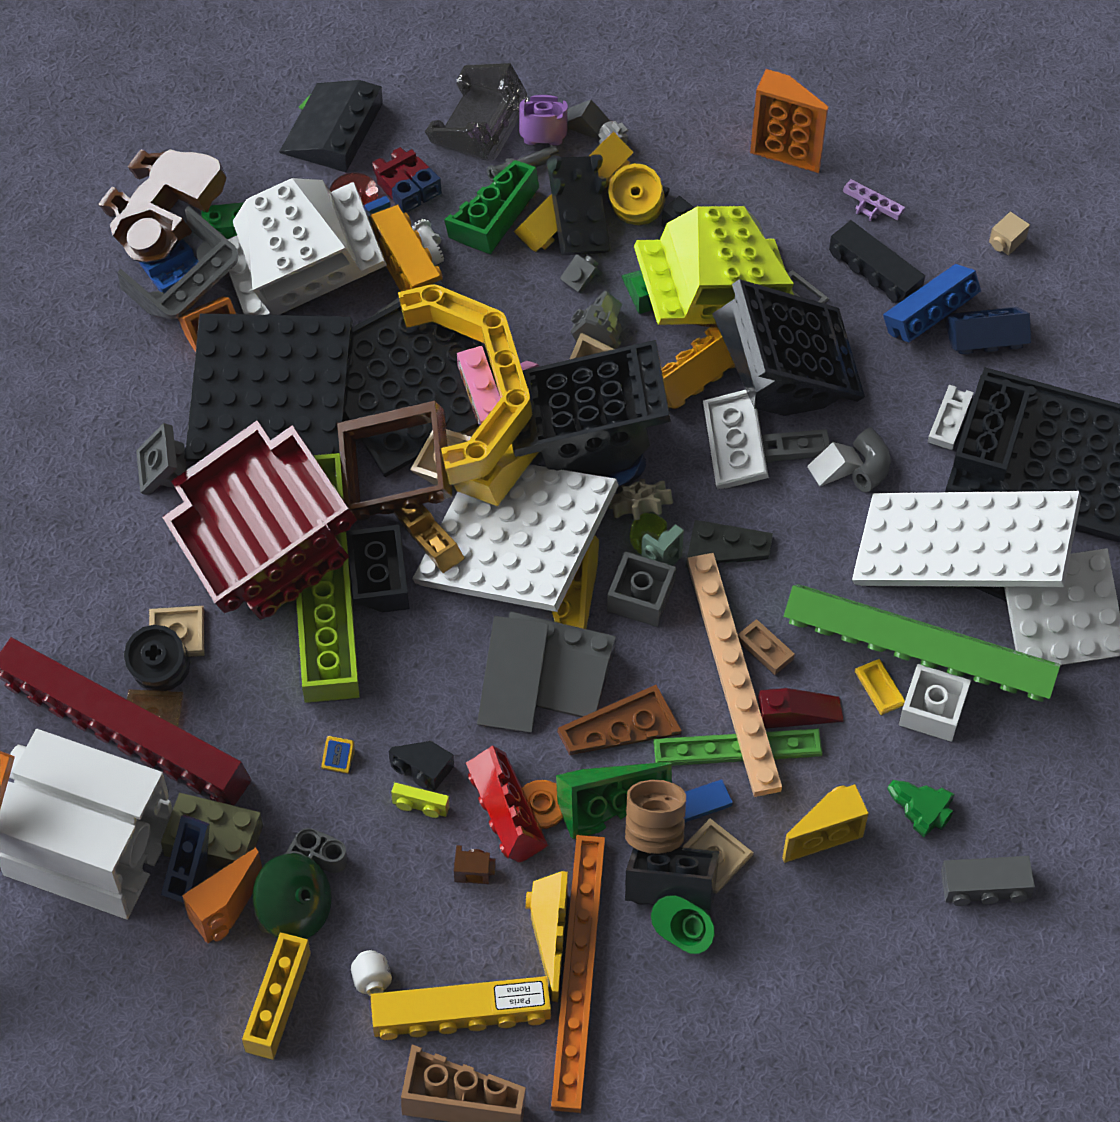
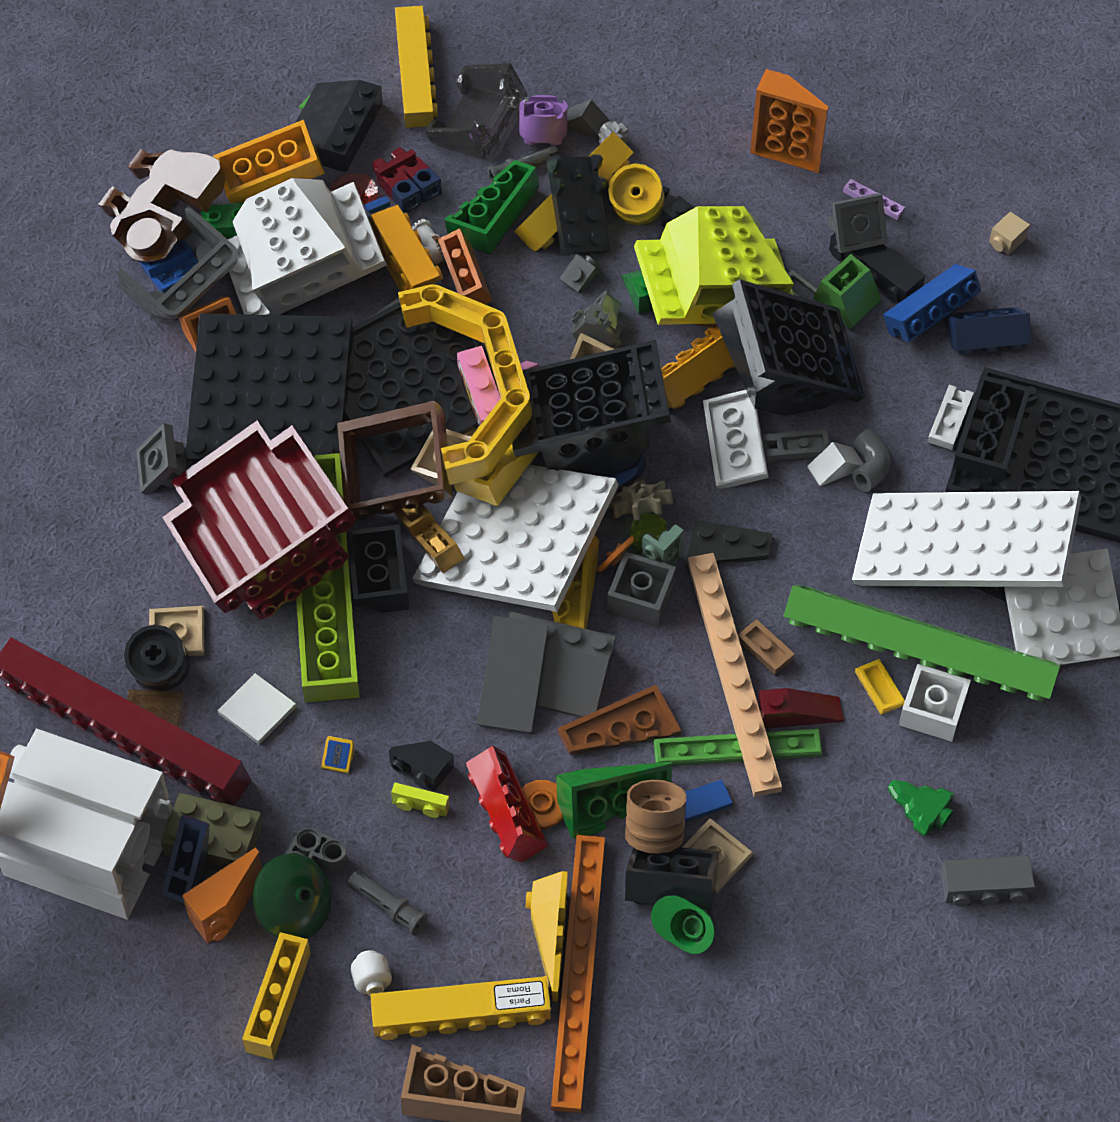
reddish brown brick [454,845,496,884] -> none
yellow slope [782,784,869,863] -> none
none -> light orange brick [213,120,325,203]
none -> white tile [218,673,296,744]
none -> dark grey pin [348,870,428,936]
none -> yellow brick [395,6,438,128]
none -> orange brick [438,228,493,304]
none -> orange wheel [597,536,635,573]
none -> bright green slope [813,254,882,329]
none -> dark grey bracket [827,193,888,253]

